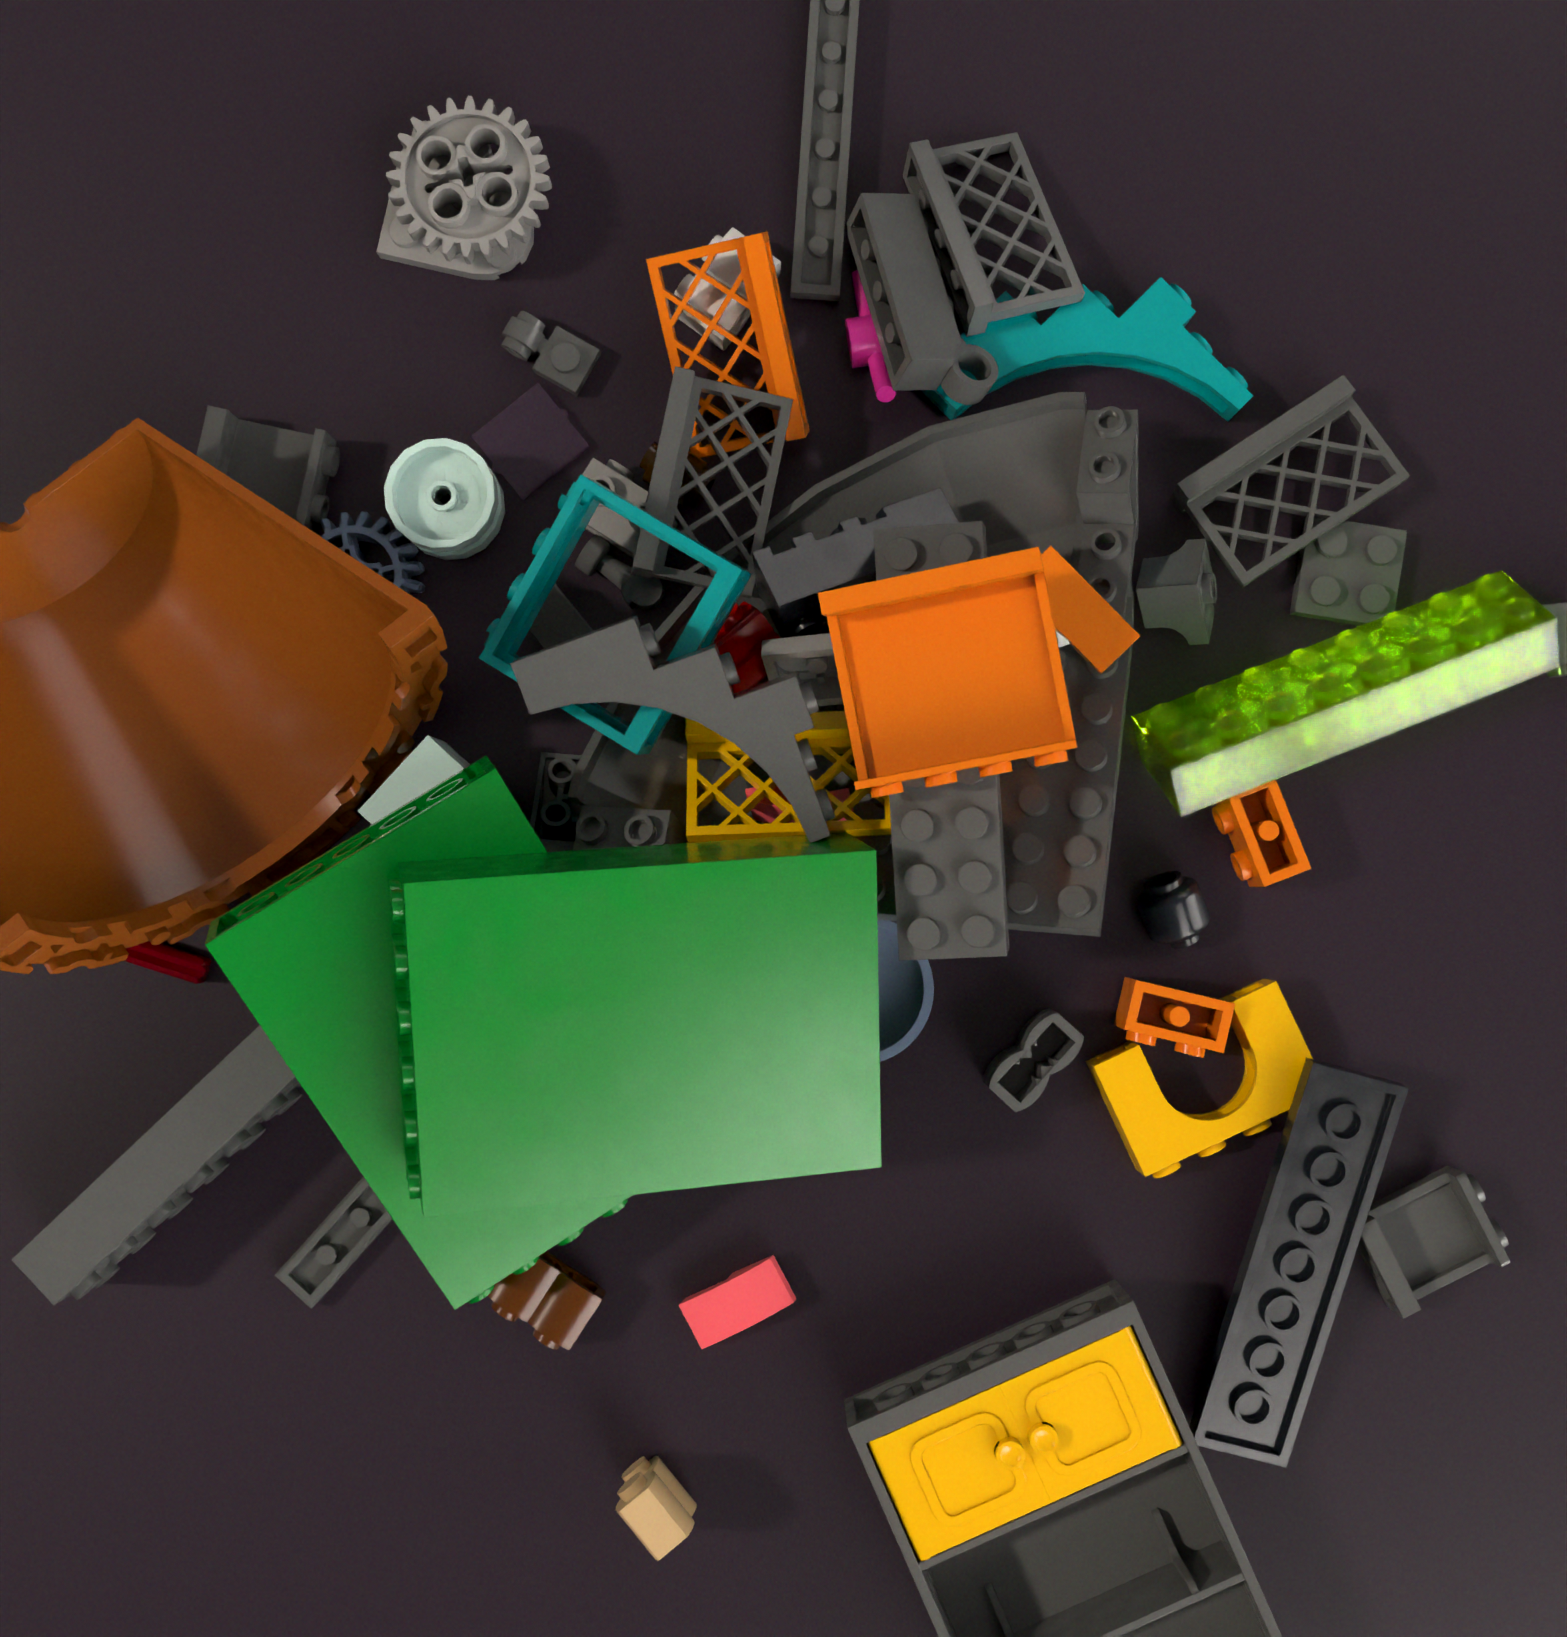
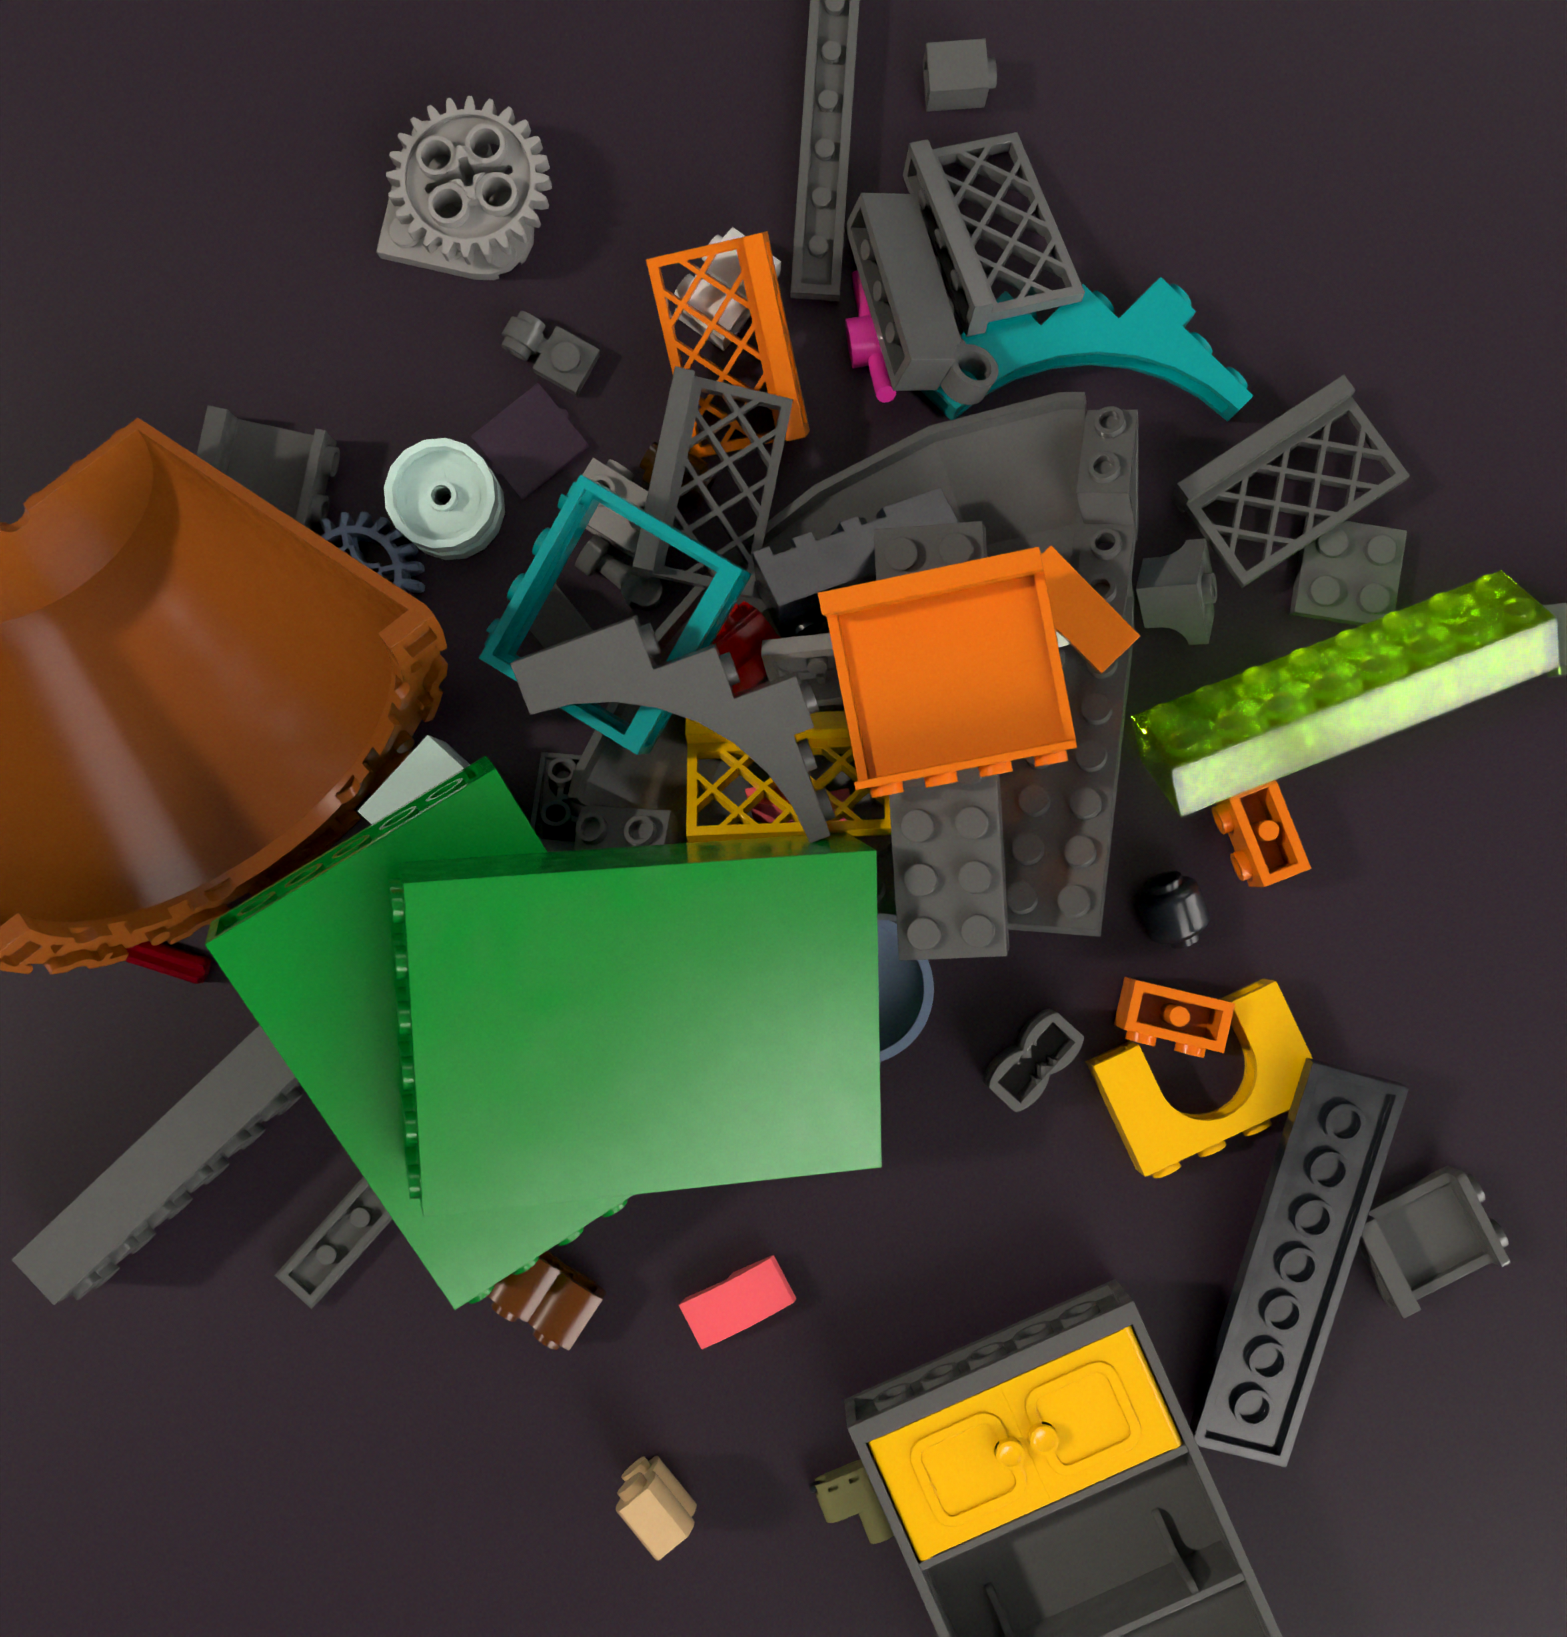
none -> olive piece [809,1459,894,1544]
none -> dark grey brick [923,38,997,112]

